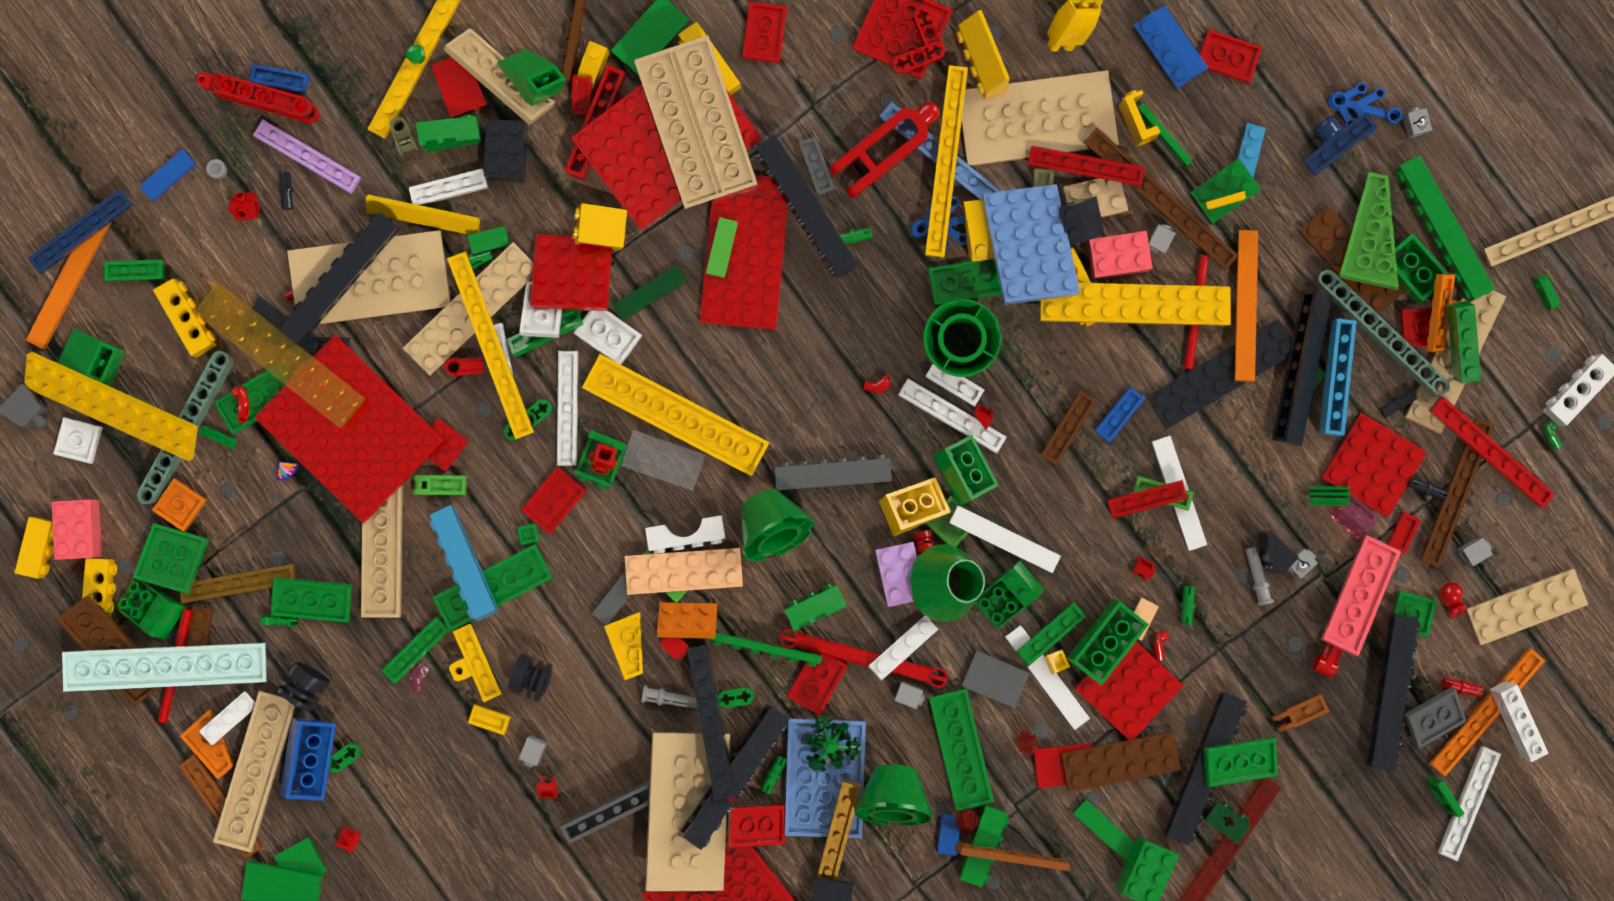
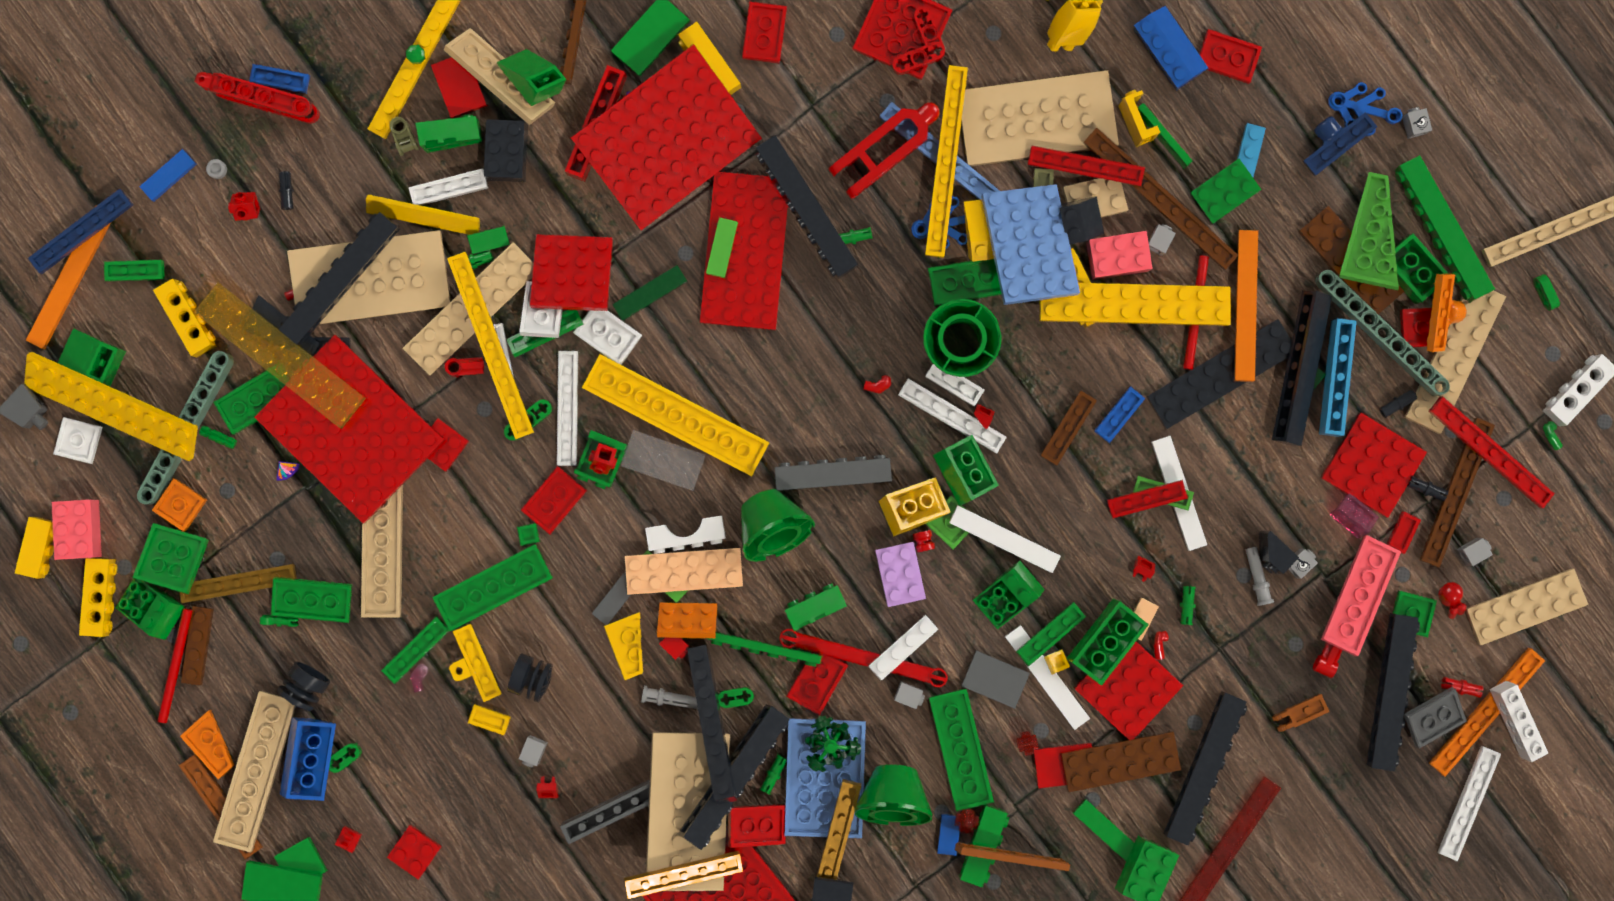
reddish brown plate [57,593,160,706] -> none
light aqua plate [62,643,267,692] -> none
white plate [199,692,256,746] -> none
red arm [232,386,250,423] -> none
lavender tile [253,119,361,194] -> none
bright green plate [413,475,467,495] -> none
dark azure brick [430,505,500,621] -> none
yellow slope [570,41,610,99] -> none
red tile [572,75,593,115] -> none
yellow panel [572,203,627,251] -> none
tan plate [634,35,757,209] -> none
dark grey tile [798,136,835,197] -> none
green cone [909,545,985,622] -> none
yellow slope [956,10,1010,100] -> none
green tile [1204,737,1278,787] -> none
yellow tile [1205,191,1246,210] -> none
dark green brick [1205,802,1252,844] -> none
green tile [1309,486,1350,506] -> none
green tile [1425,776,1465,818] -> none
green brick [1447,301,1481,384] -> none
none -> red plate [387,825,442,880]
none -> plate [624,851,743,899]

